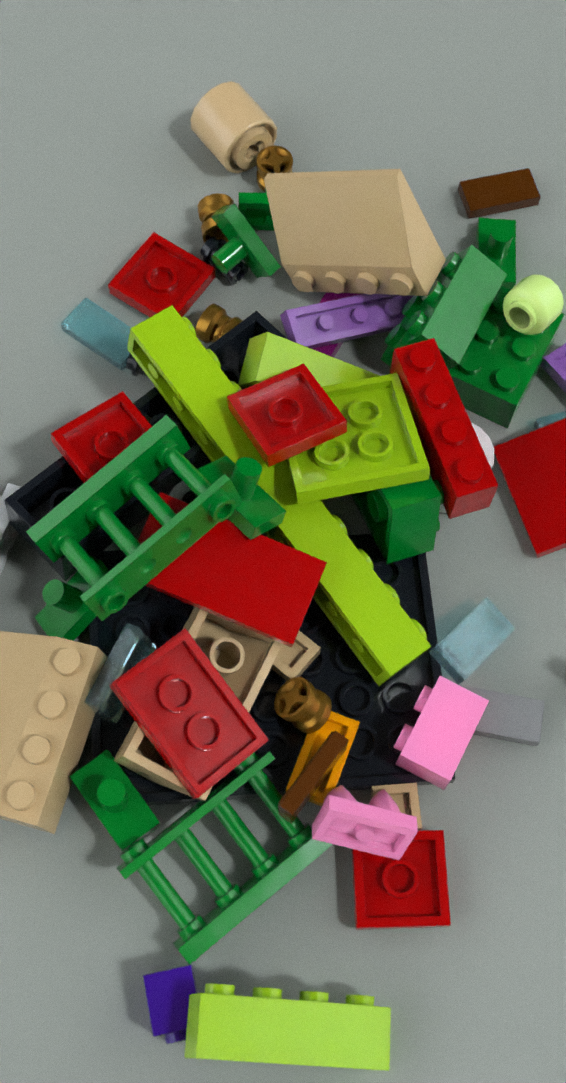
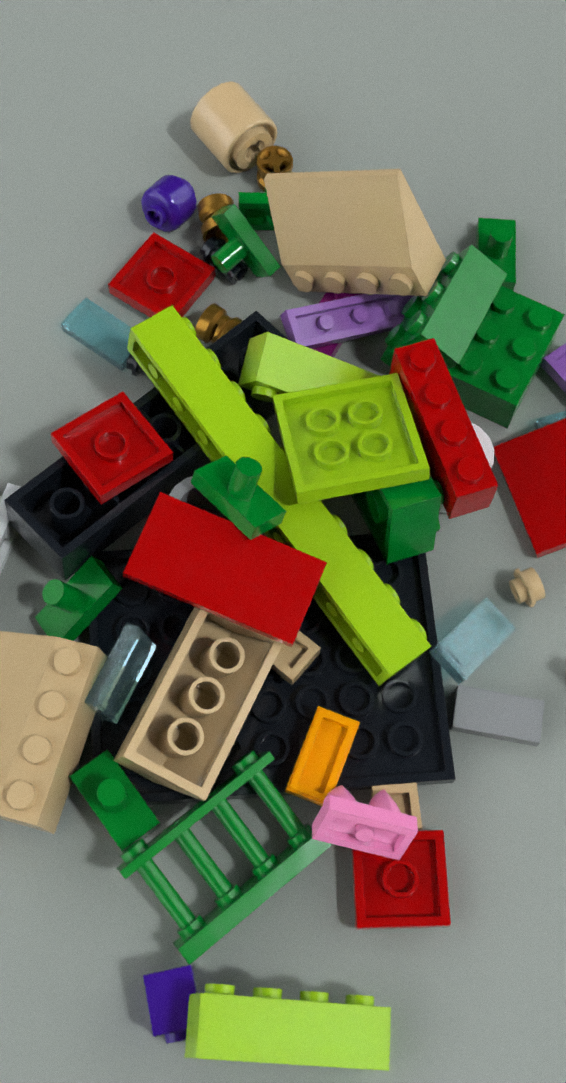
green fence [26,415,243,621] -> none
red tile [109,628,269,799] -> none
red plate [227,364,347,467] -> none
pearl gold wheel [274,677,332,733] -> none
reddish brown tile [278,730,349,824] -> none
bright pink brick [393,676,489,790] -> none
reddish brown tile [458,168,541,219] -> none
yellowish green head [502,274,564,335] -> none
none -> dark purple head [141,175,197,232]
none -> tan plate [509,567,545,607]

